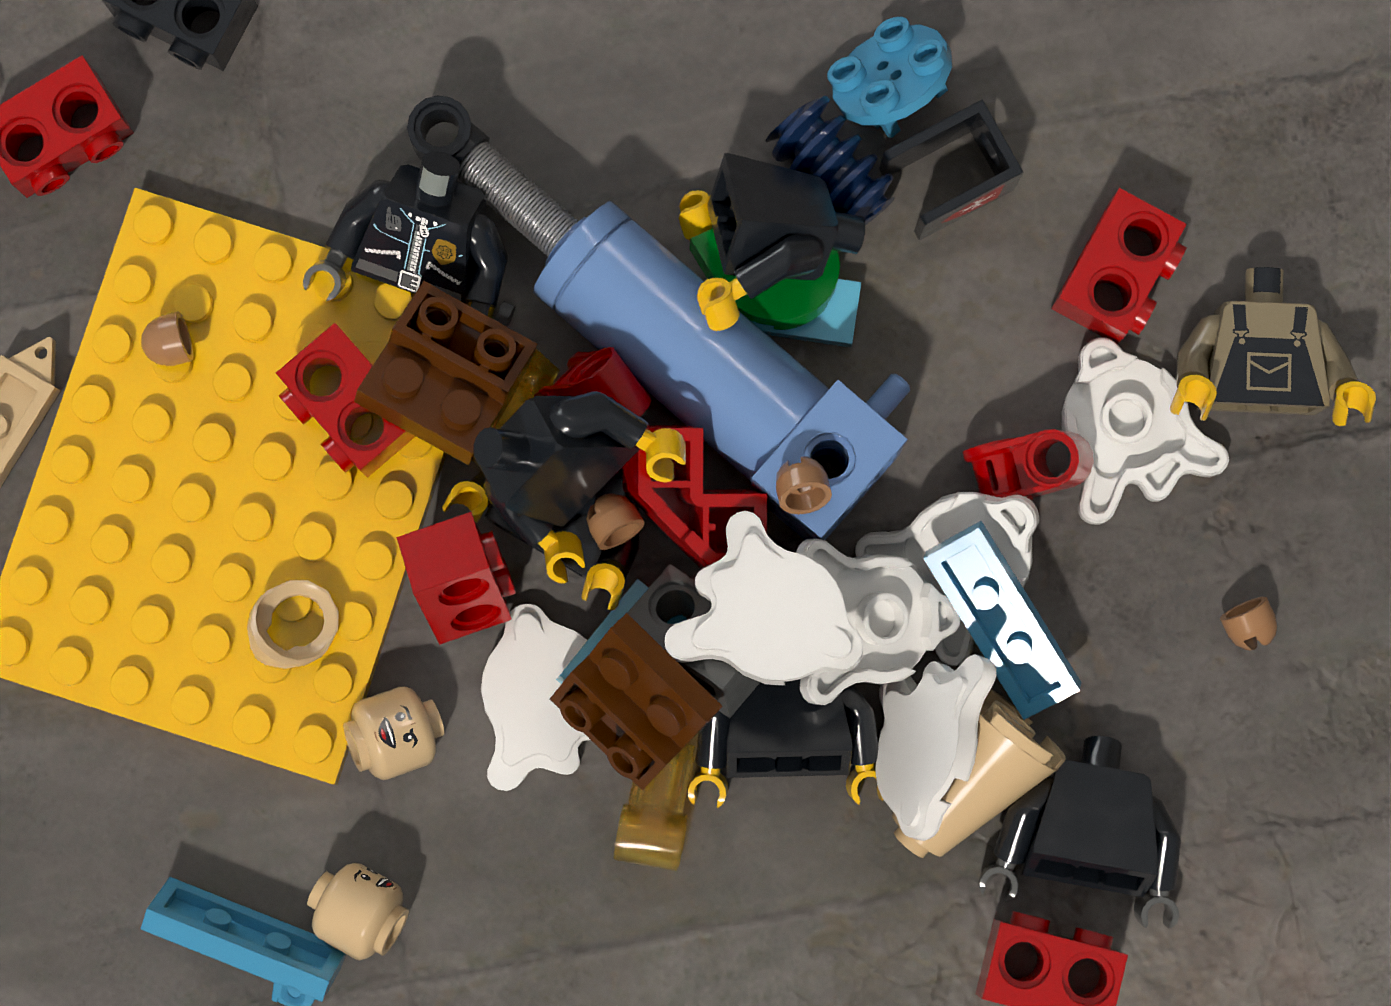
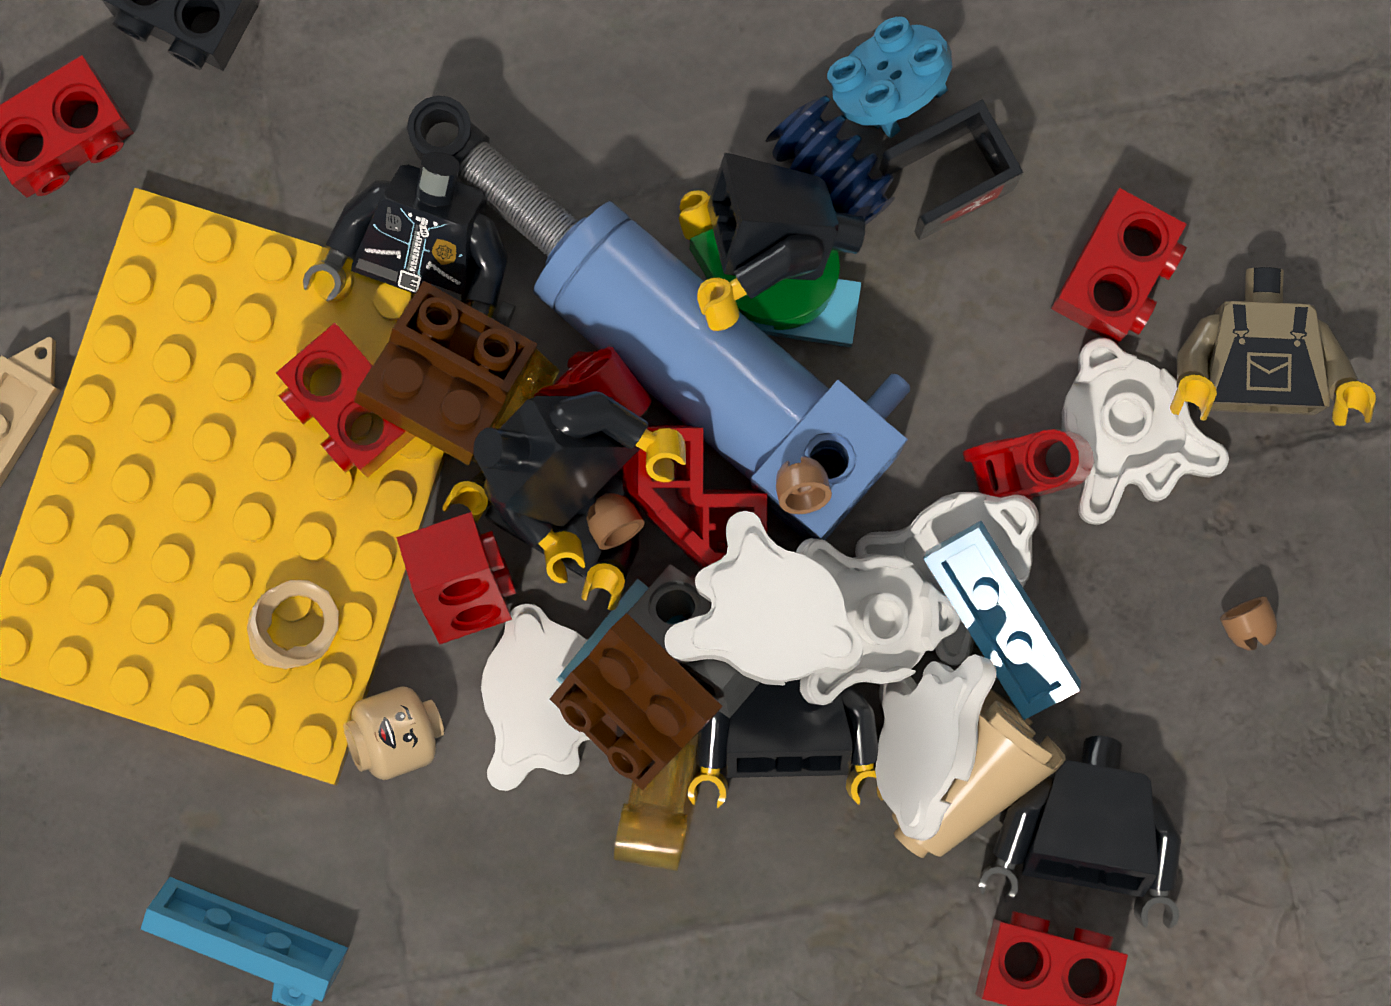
medium nougat hinge [141,311,193,366] -> none
tan head [307,863,409,960] -> none

